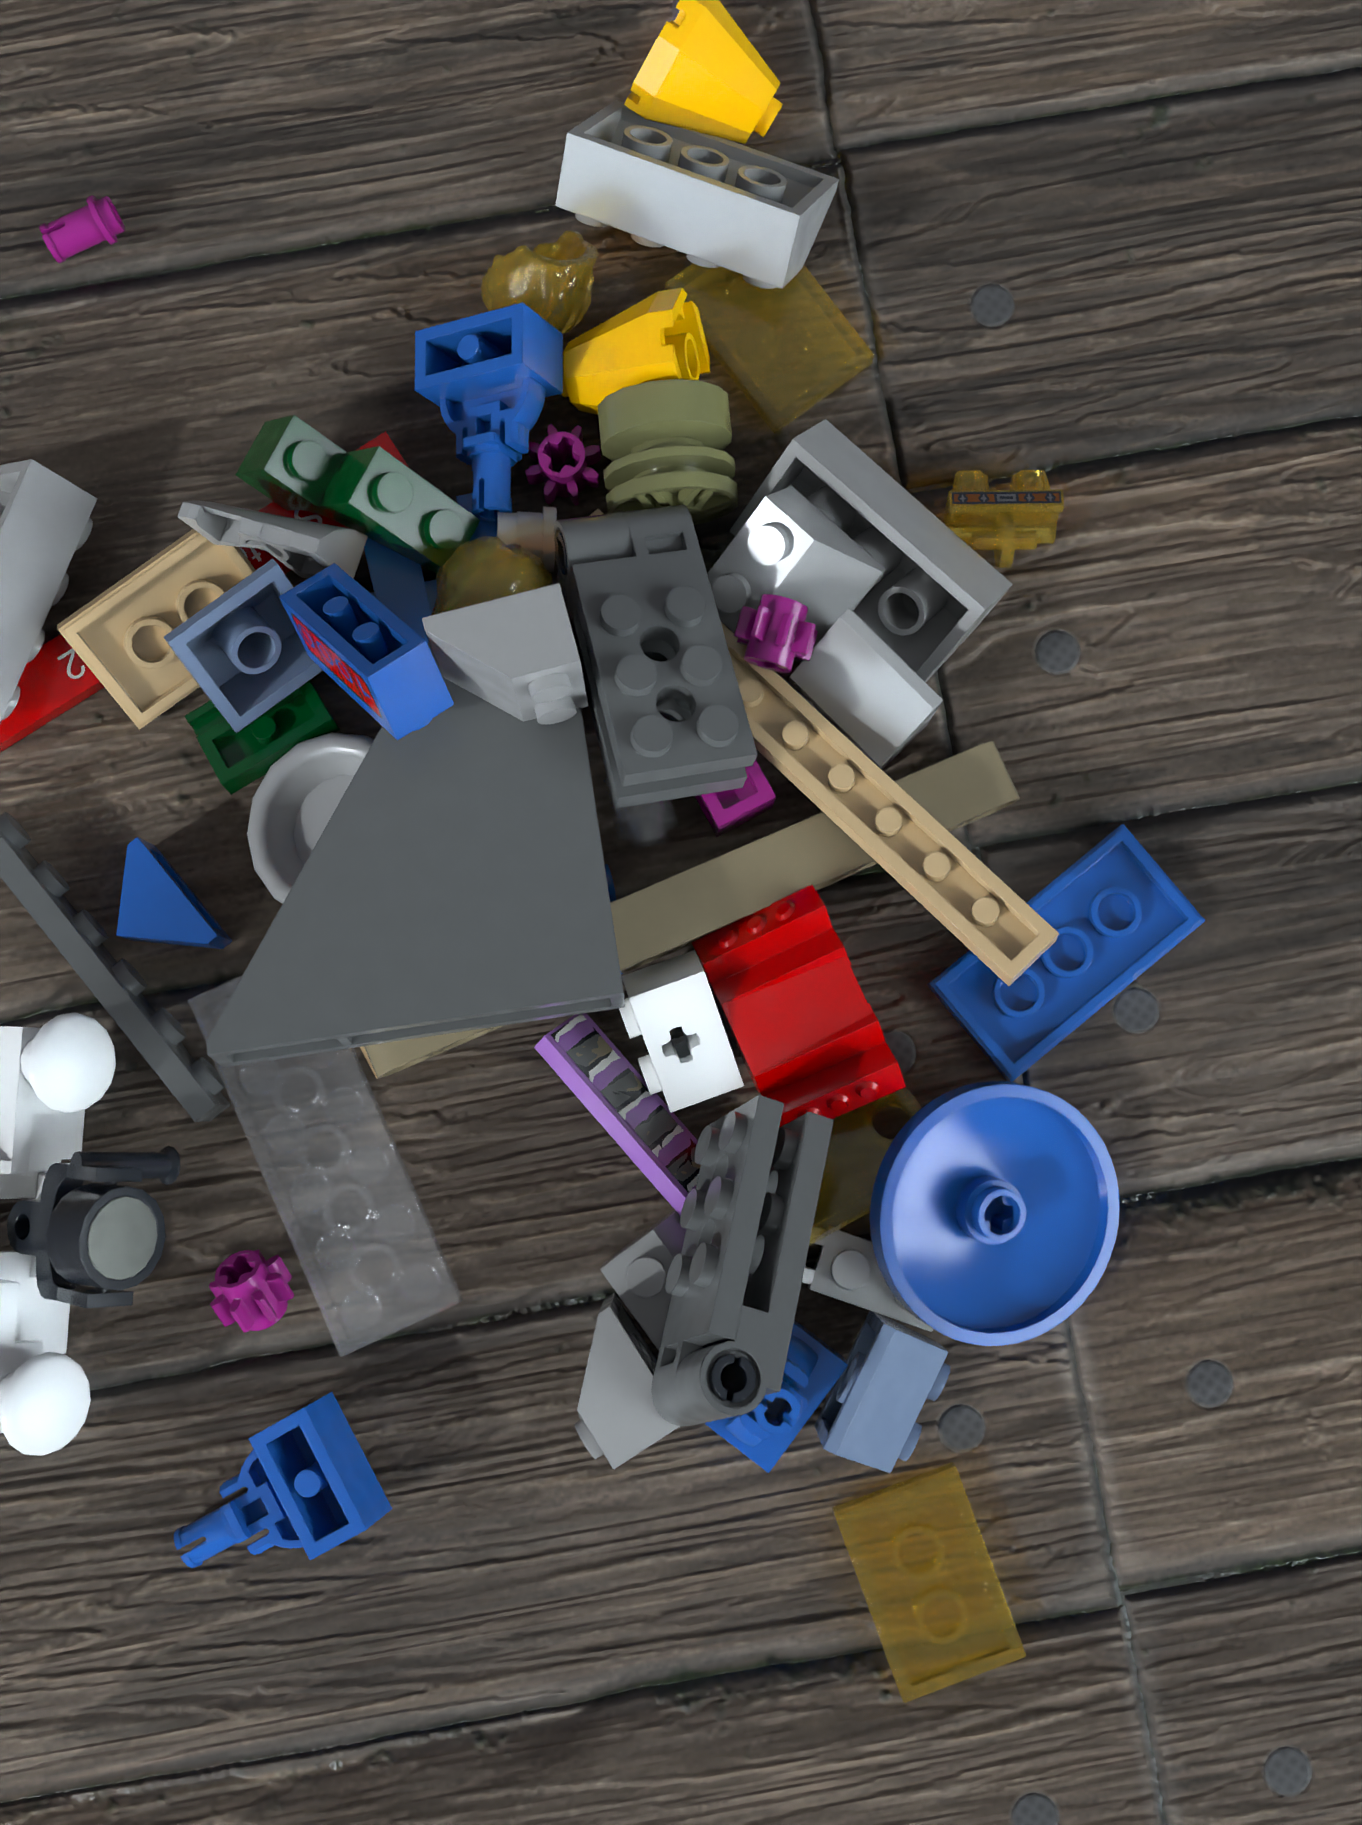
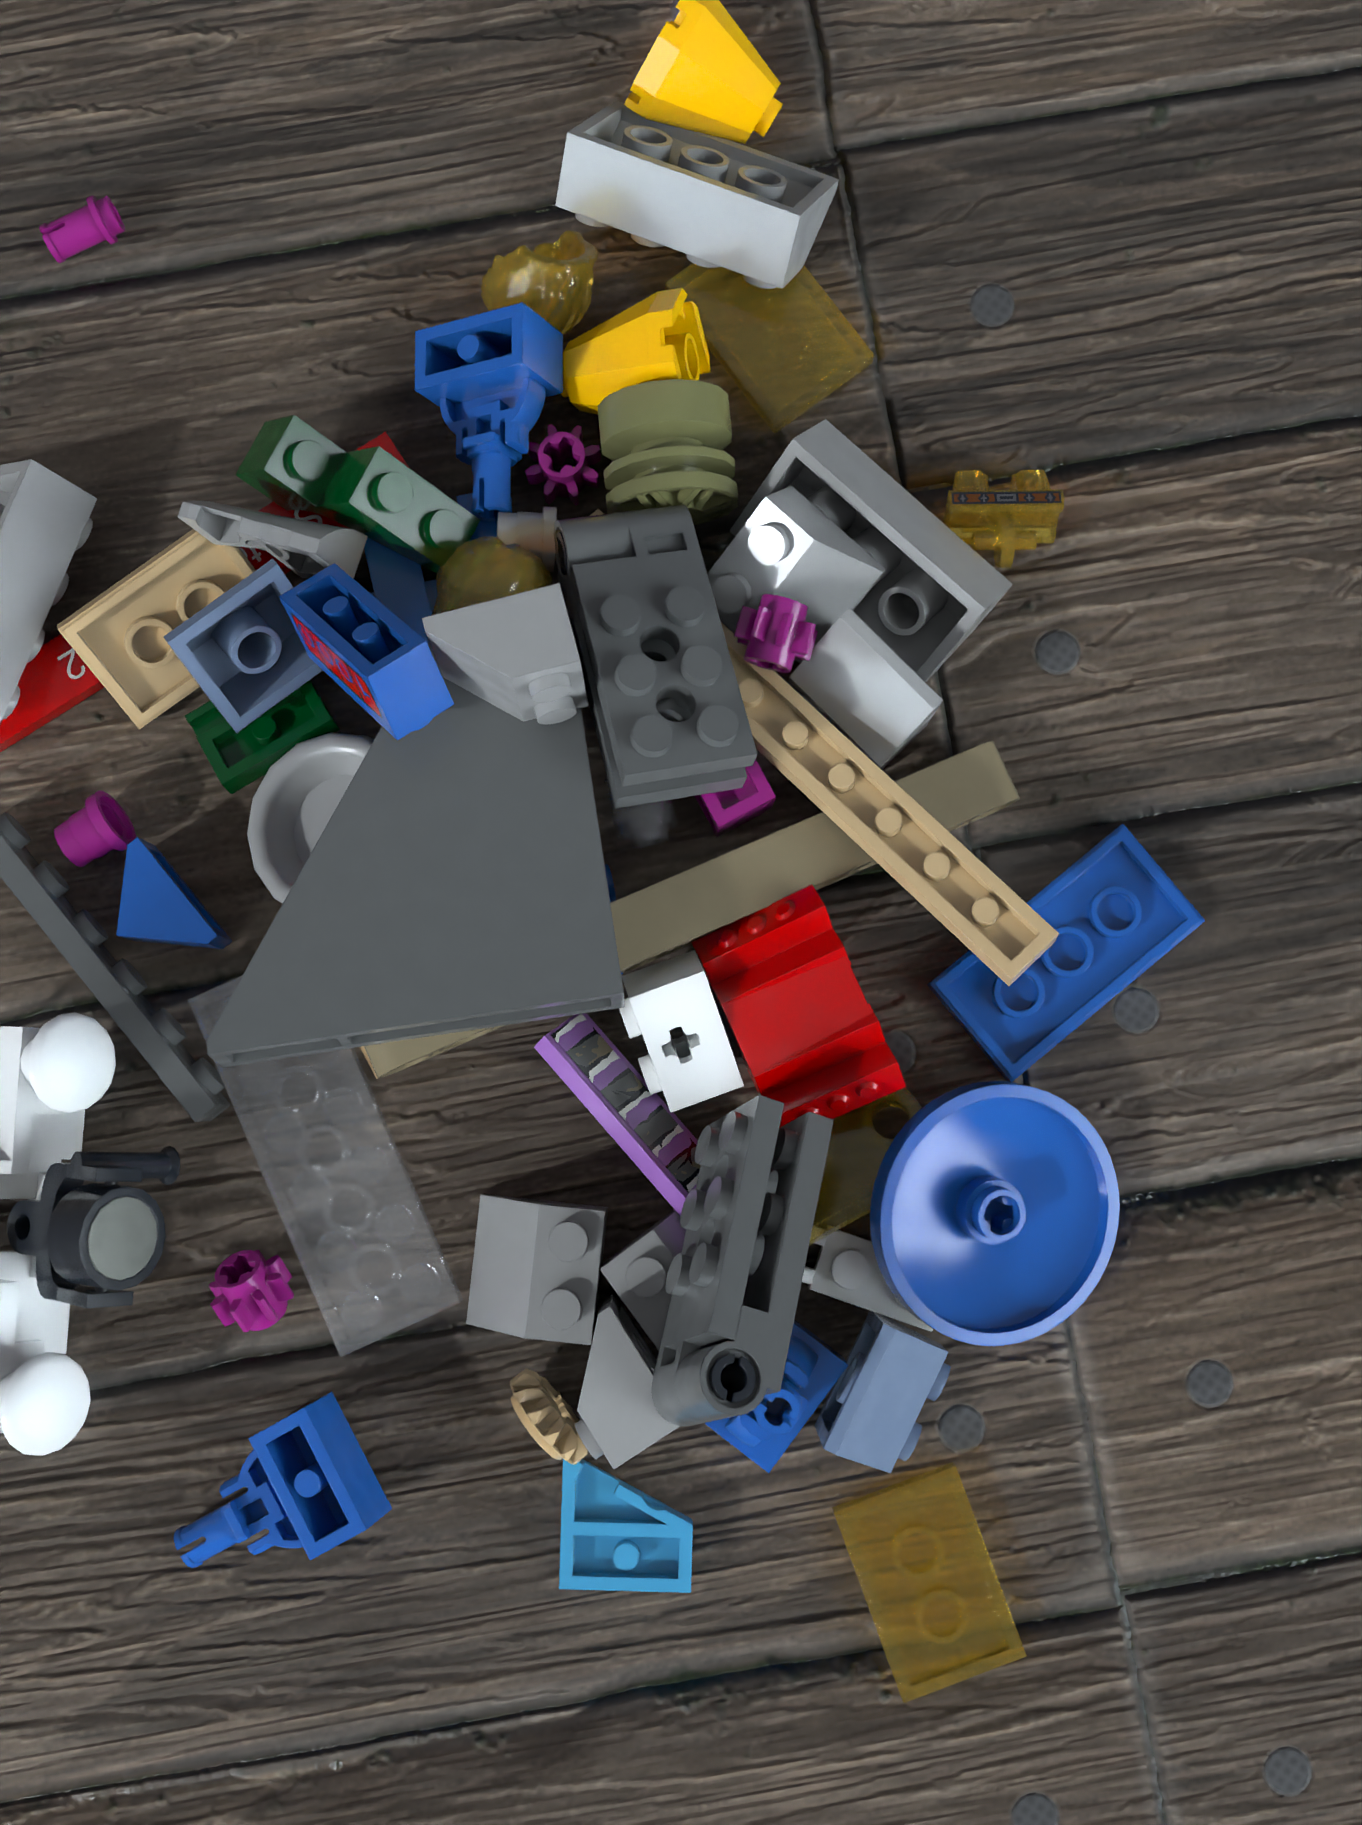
none -> magenta piece [54,790,136,867]
none -> light grey slope [466,1194,608,1345]
none -> tan gear [510,1369,588,1465]
none -> dark azure wing [559,1459,693,1593]

